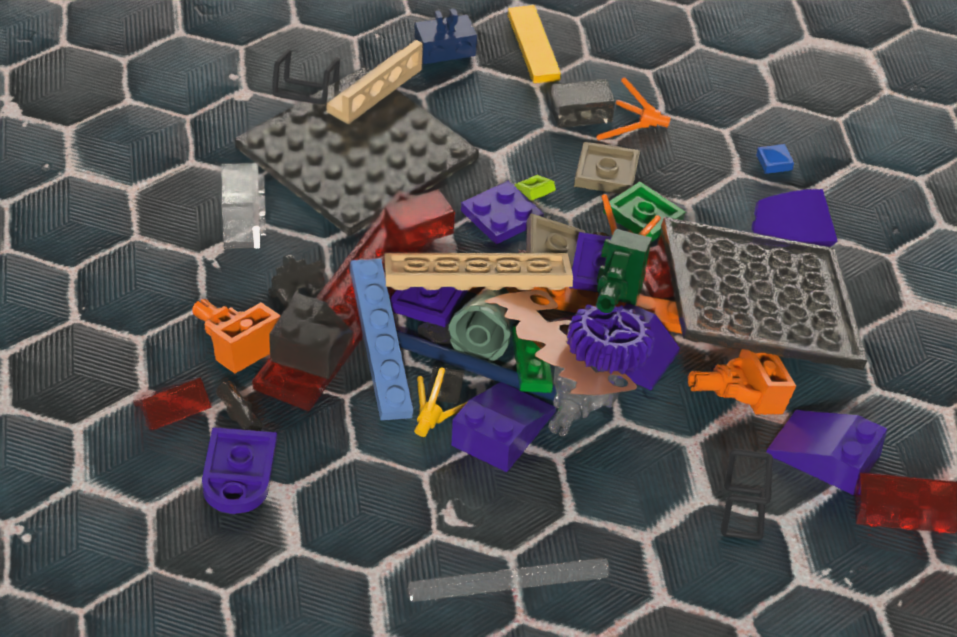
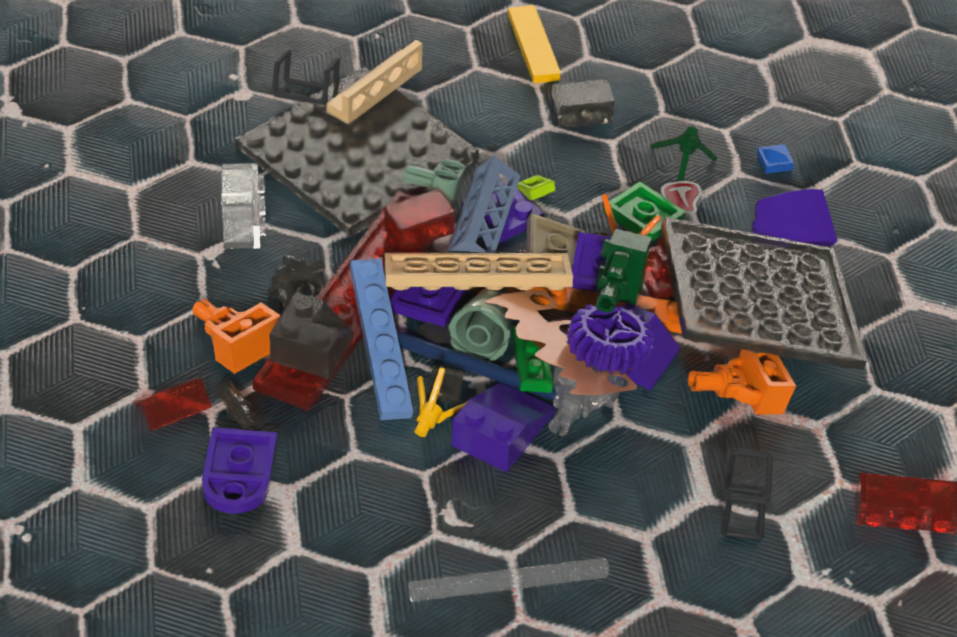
dark blue brick [414,8,477,64] -> none
dark tan tile [574,142,640,194] -> none
orange plant [596,78,671,140] -> none
dark purple slope [766,410,887,495] -> none
none -> sand green beam [404,160,465,208]
none -> sand blue fence [447,156,520,253]
none -> dark green plant [650,126,717,181]
none -> piece [660,181,713,246]

